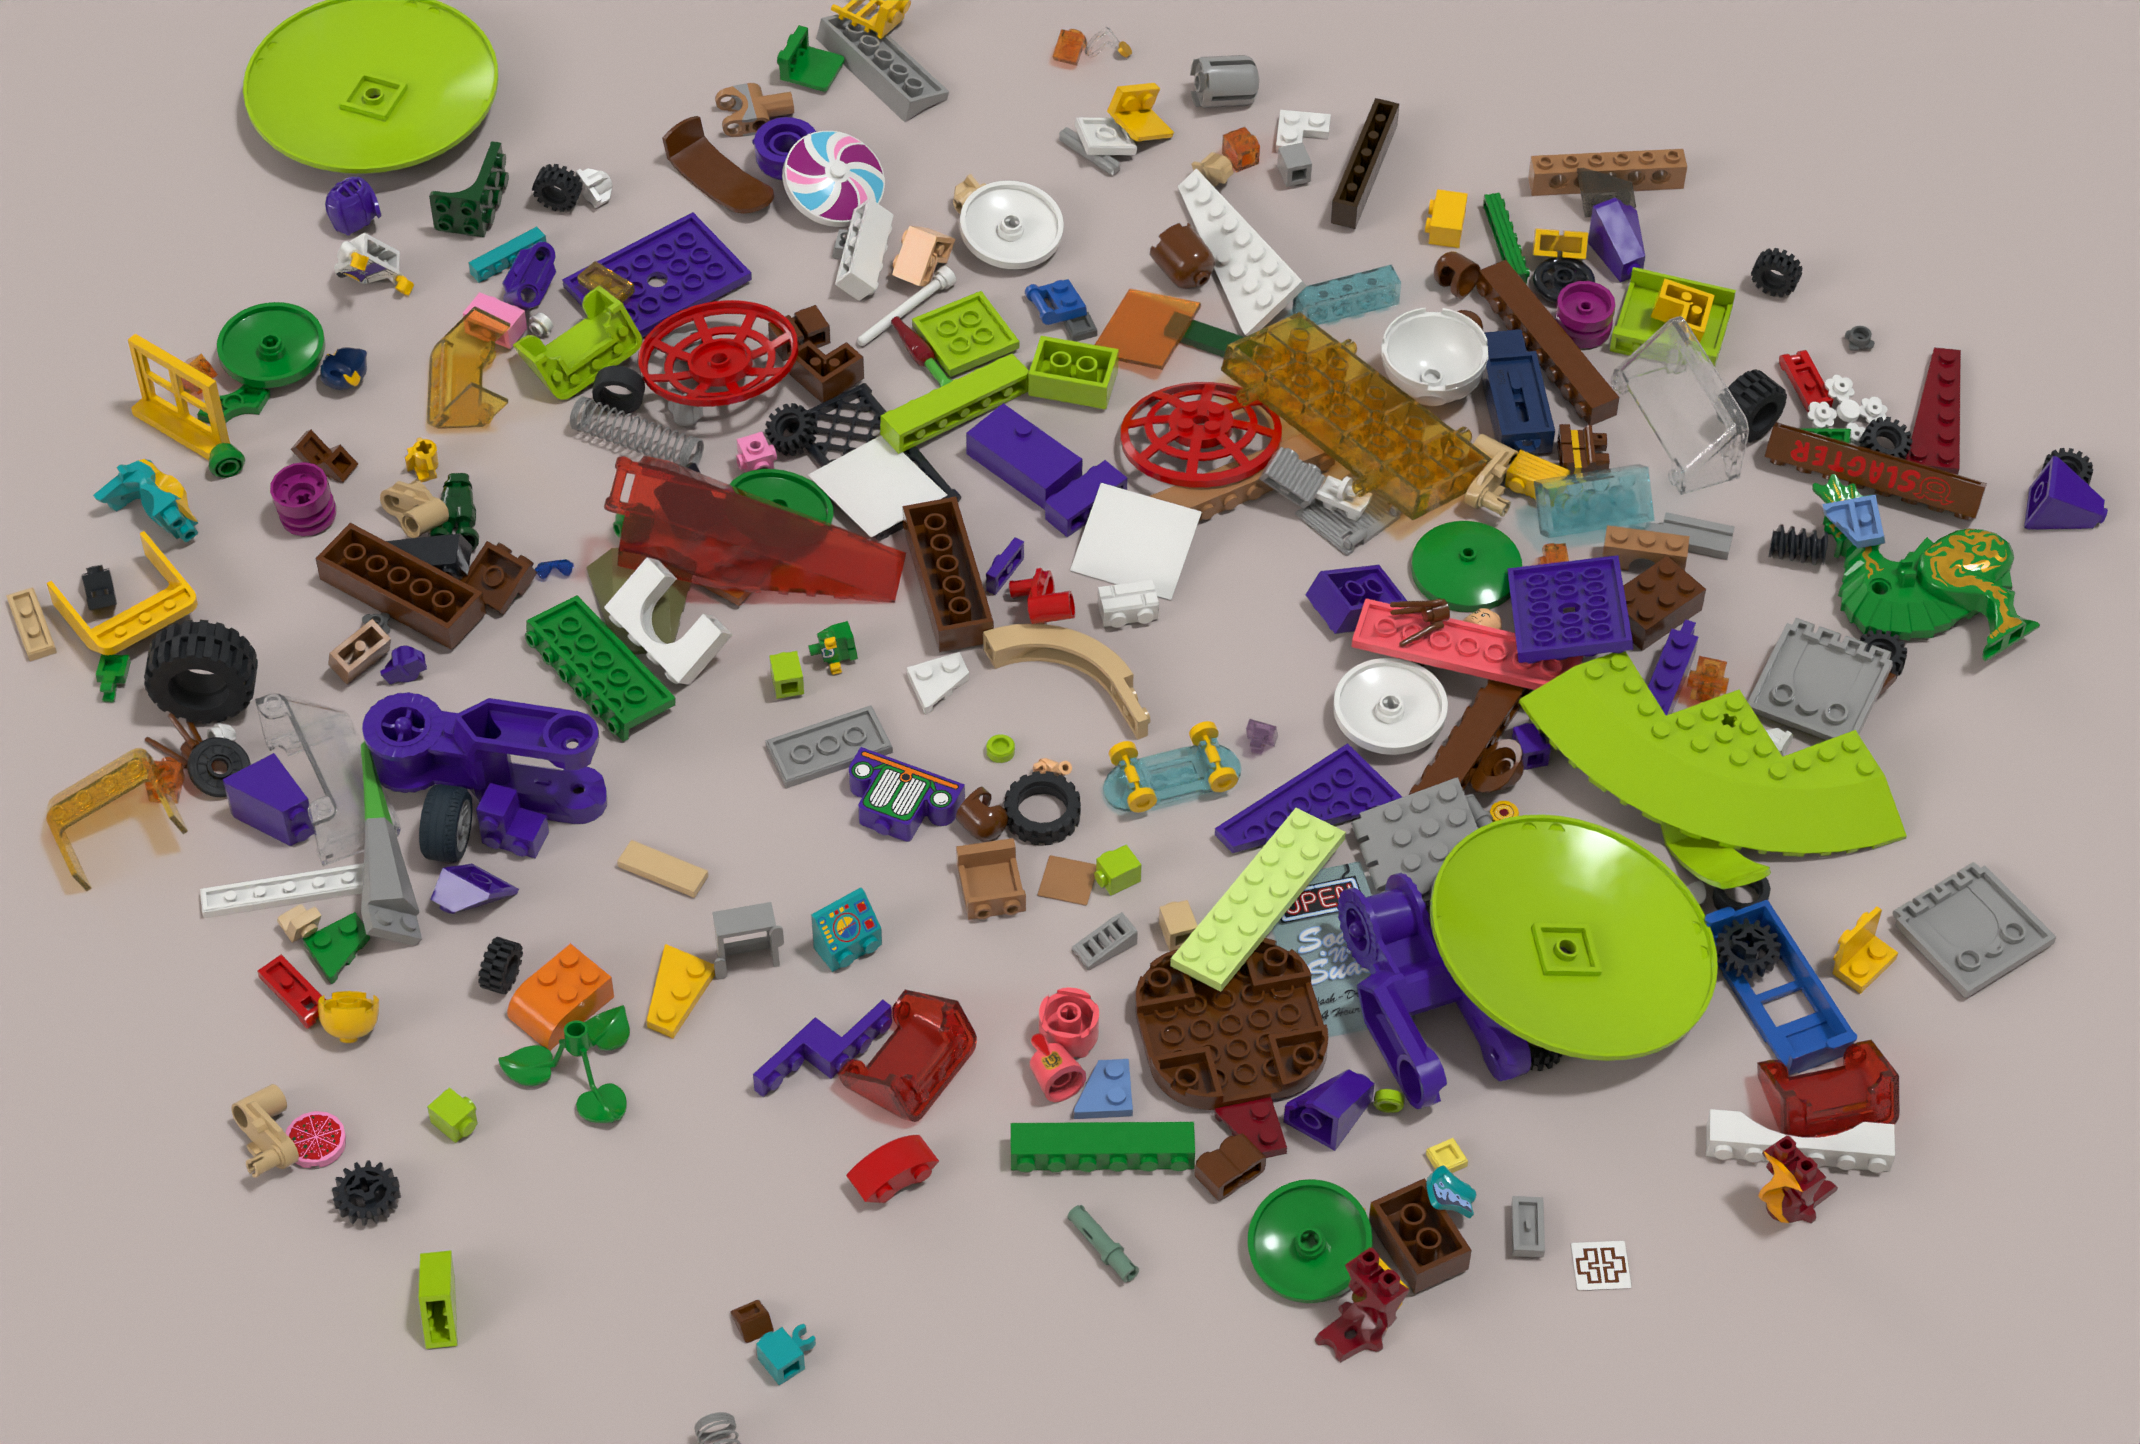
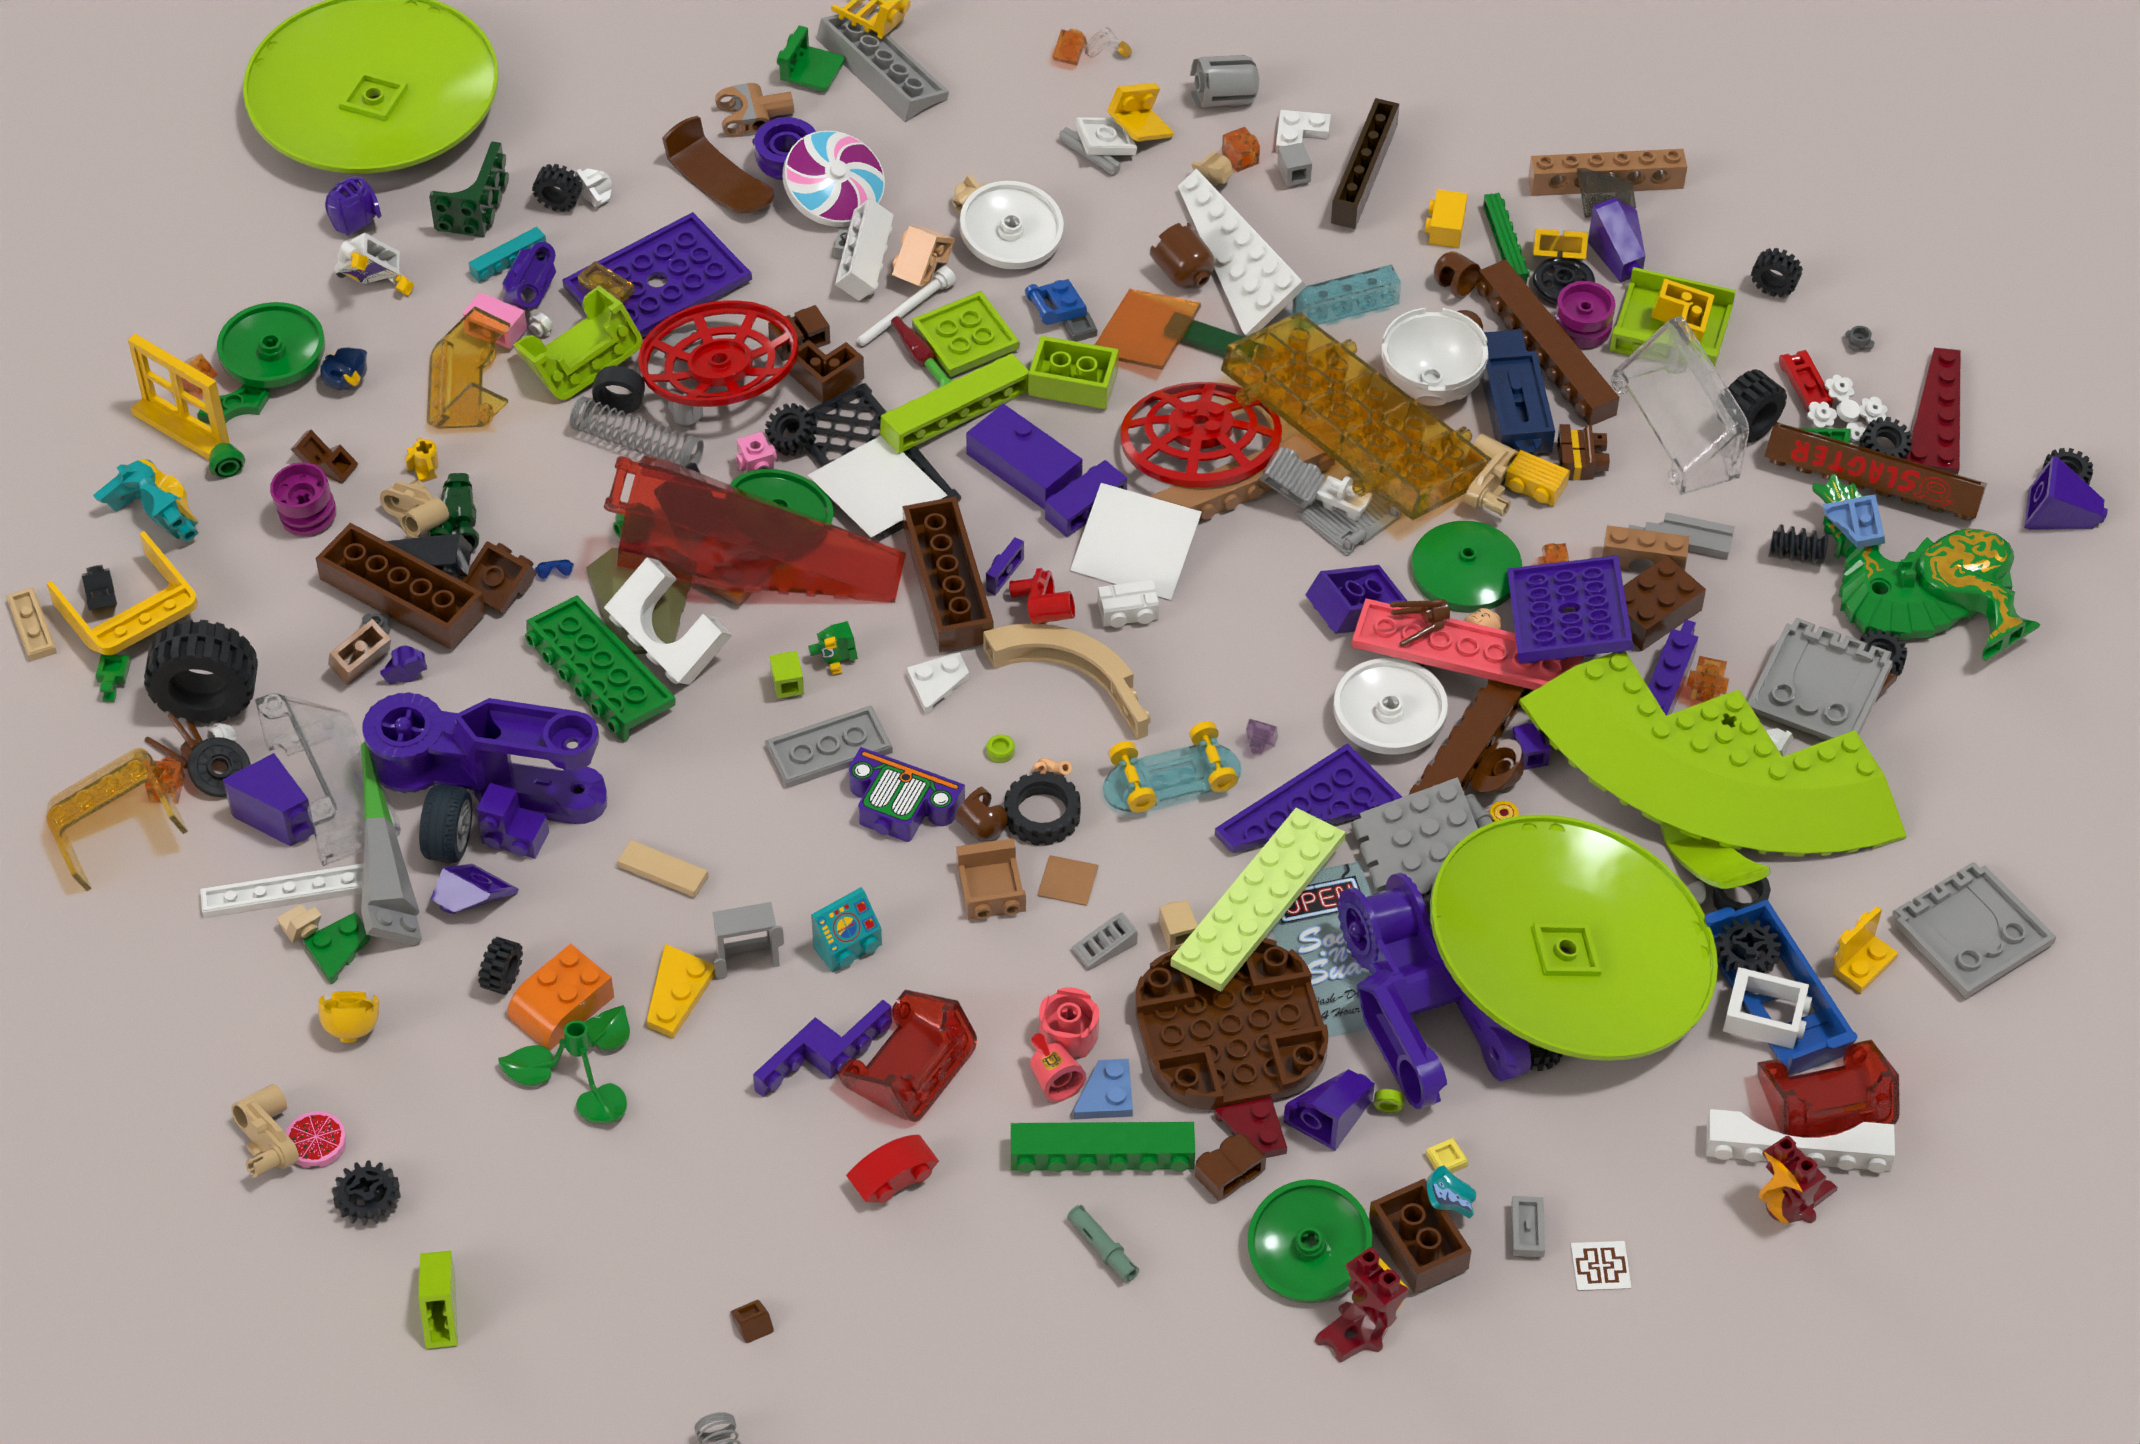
red plate [257,954,326,1029] -> none
lime brick [427,1087,478,1143] -> none
teal brick [756,1324,816,1386] -> none
lime brick [1094,844,1142,896] -> none
clear light blue brick [1534,464,1655,538] -> none
none -> white window [1723,967,1812,1049]

